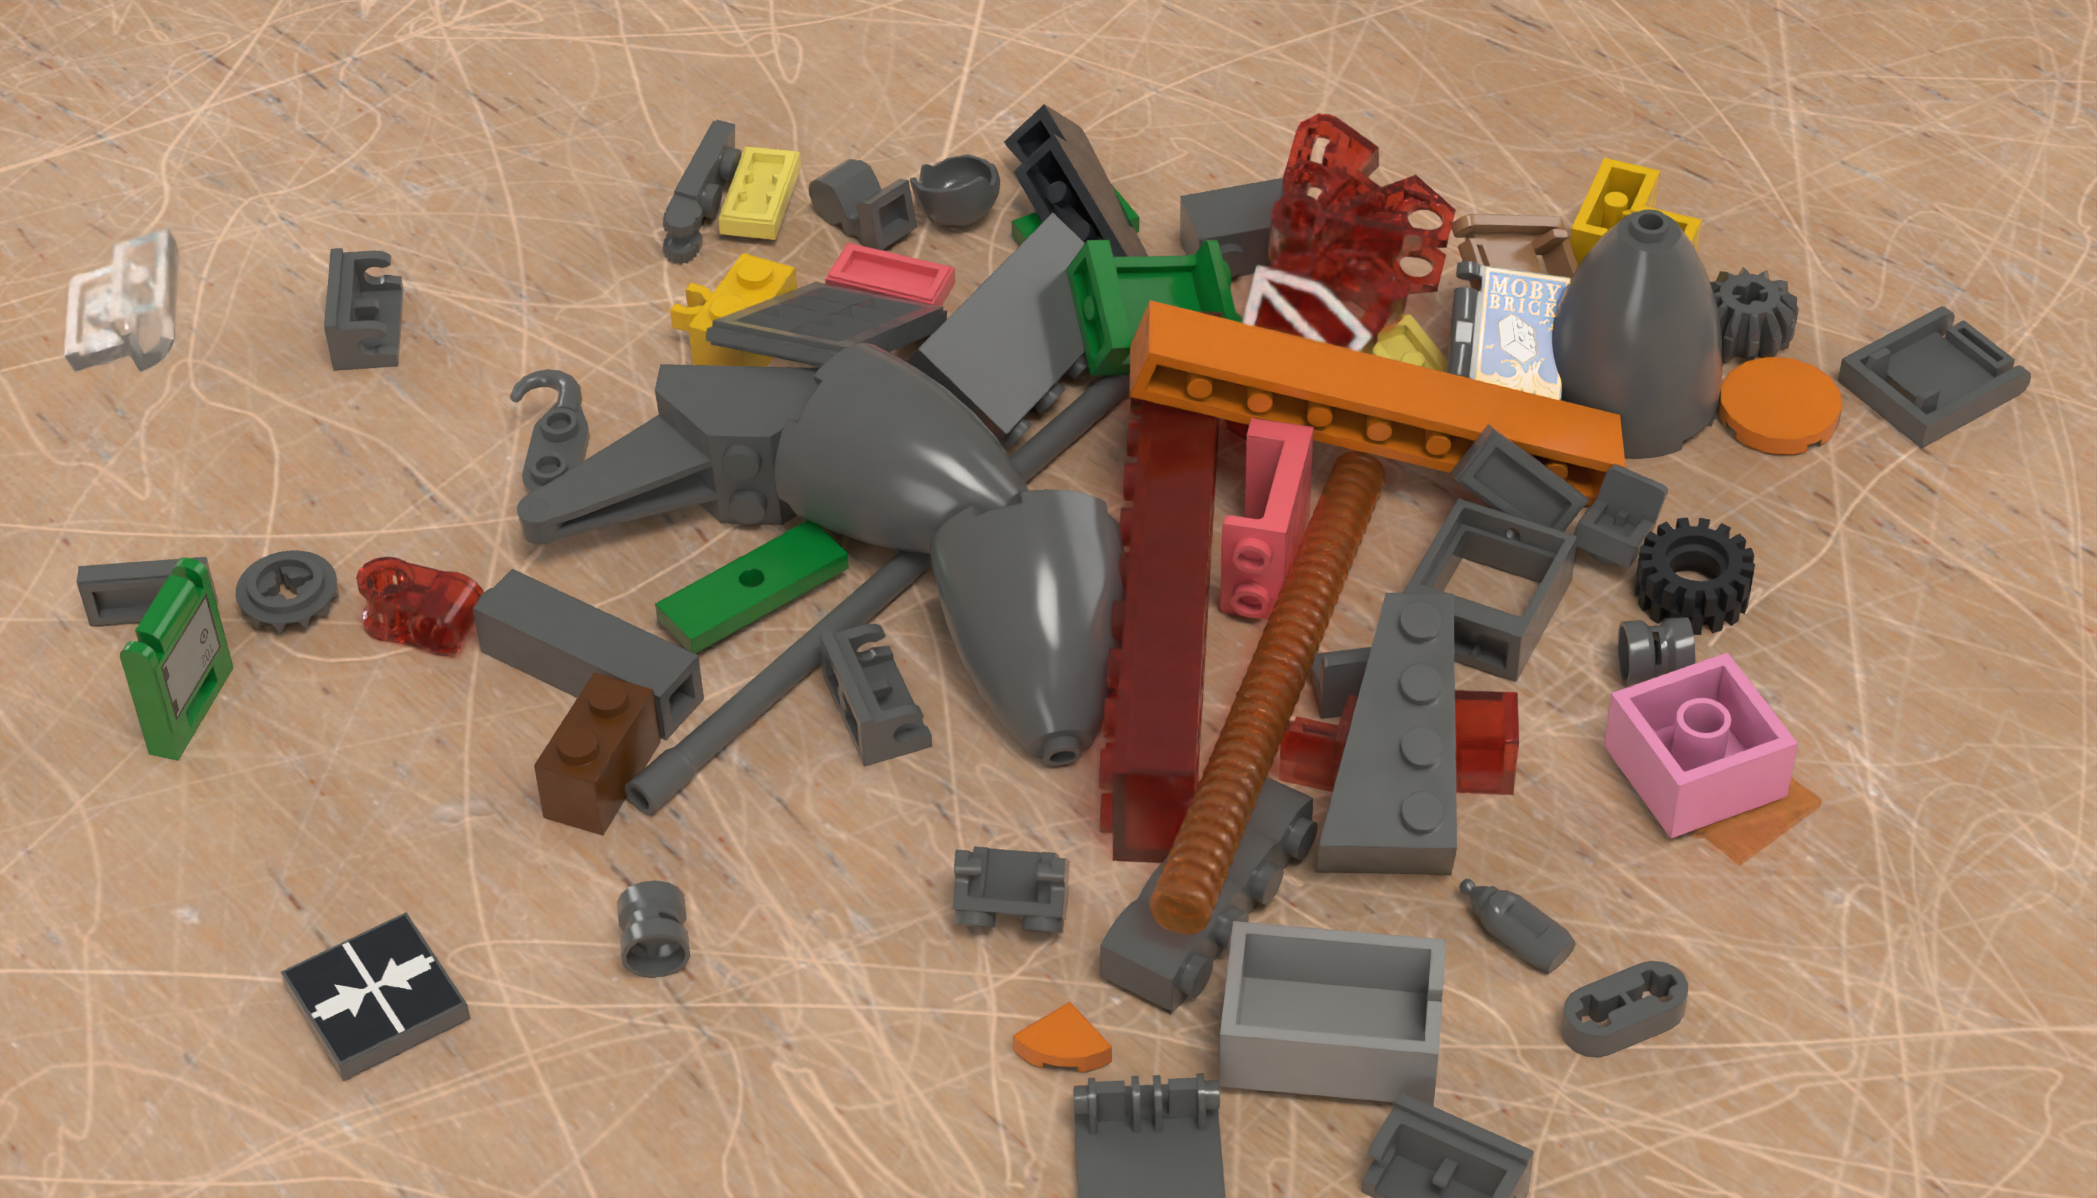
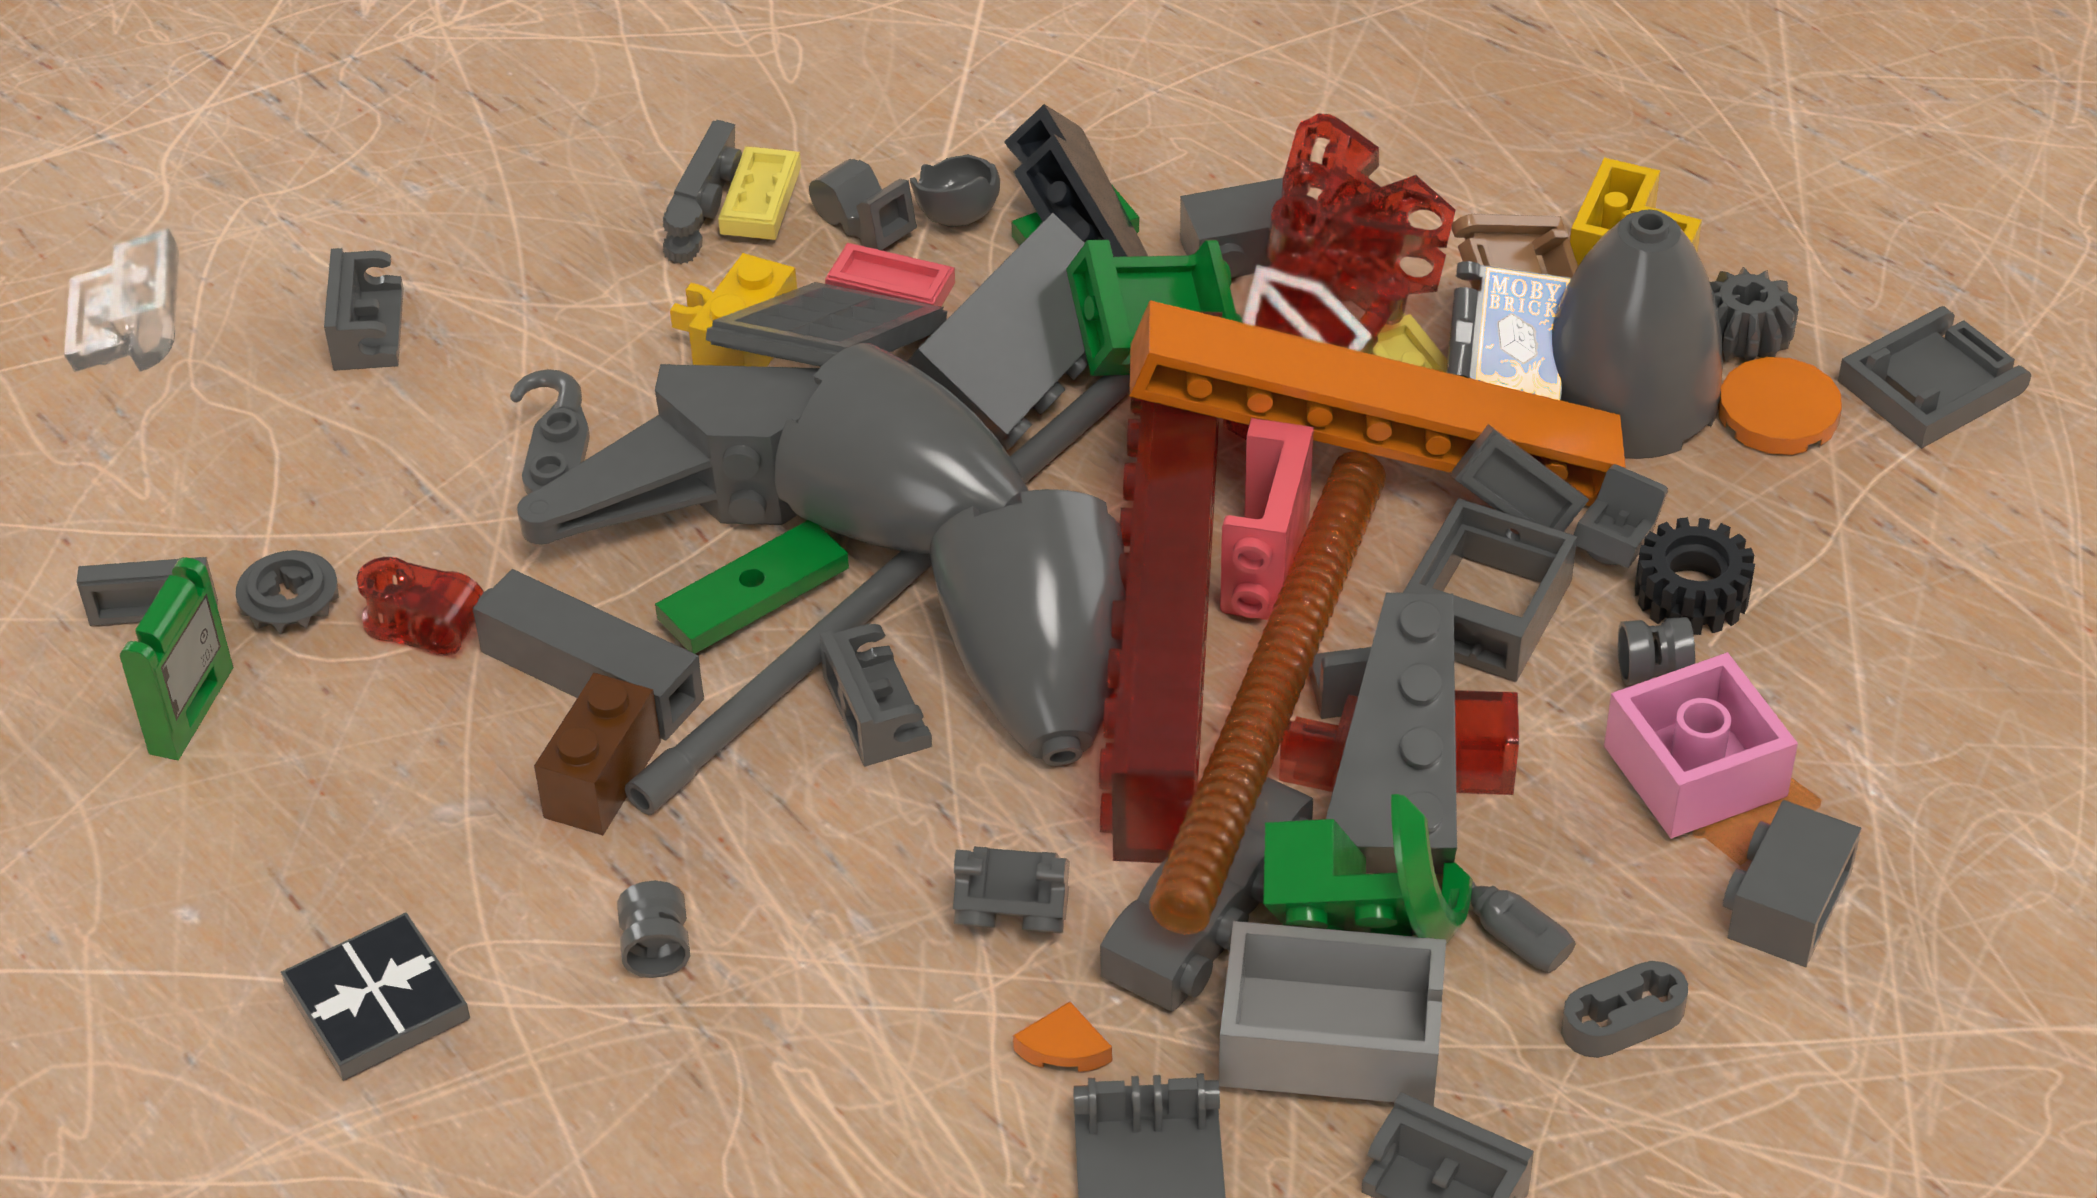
none -> green piece [1264,794,1473,944]
none -> dark grey brick [1723,800,1862,967]

